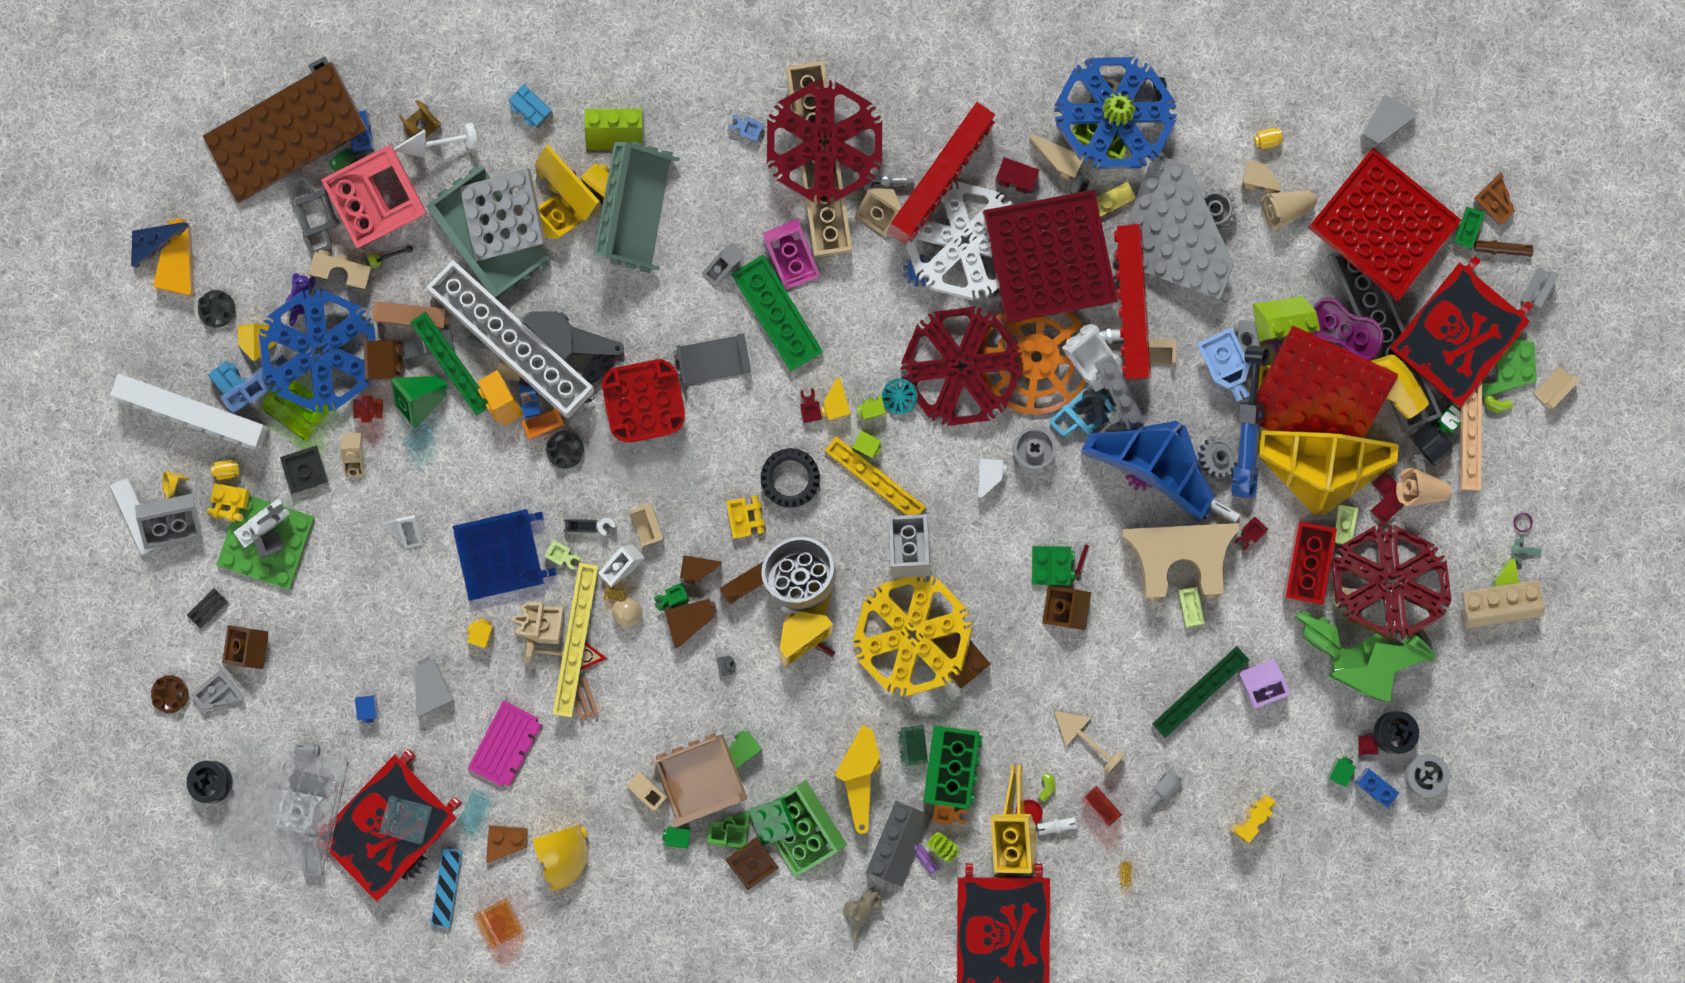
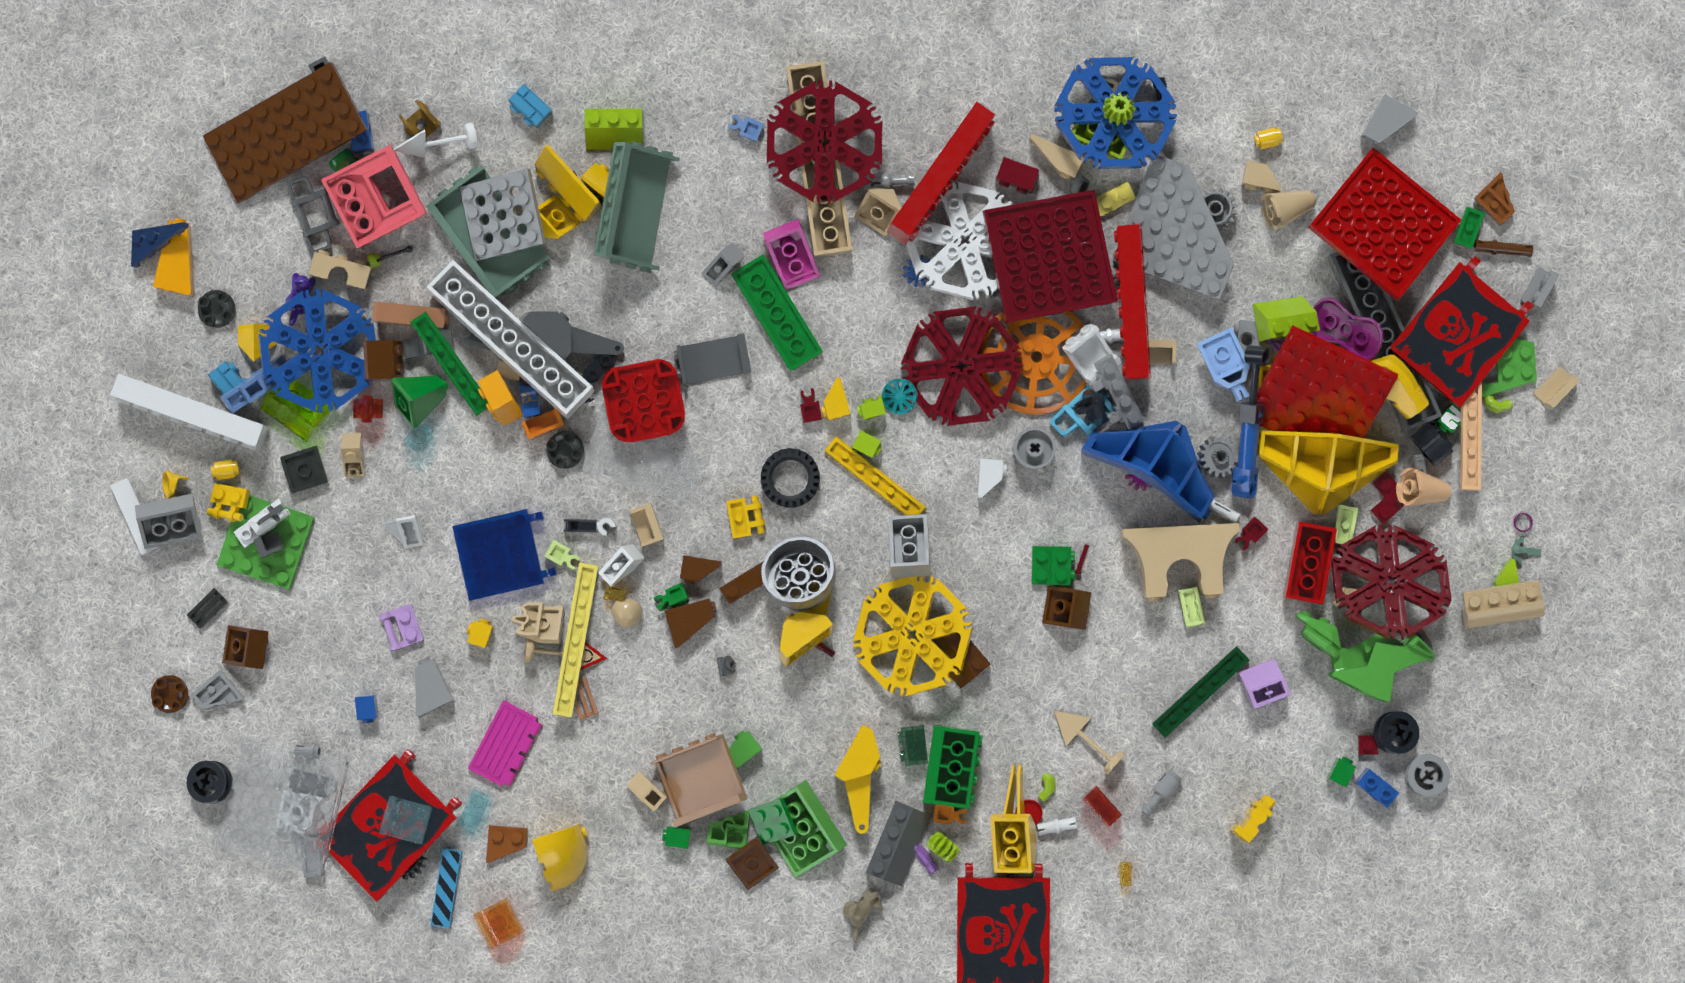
none -> lavender plate [379,604,424,651]

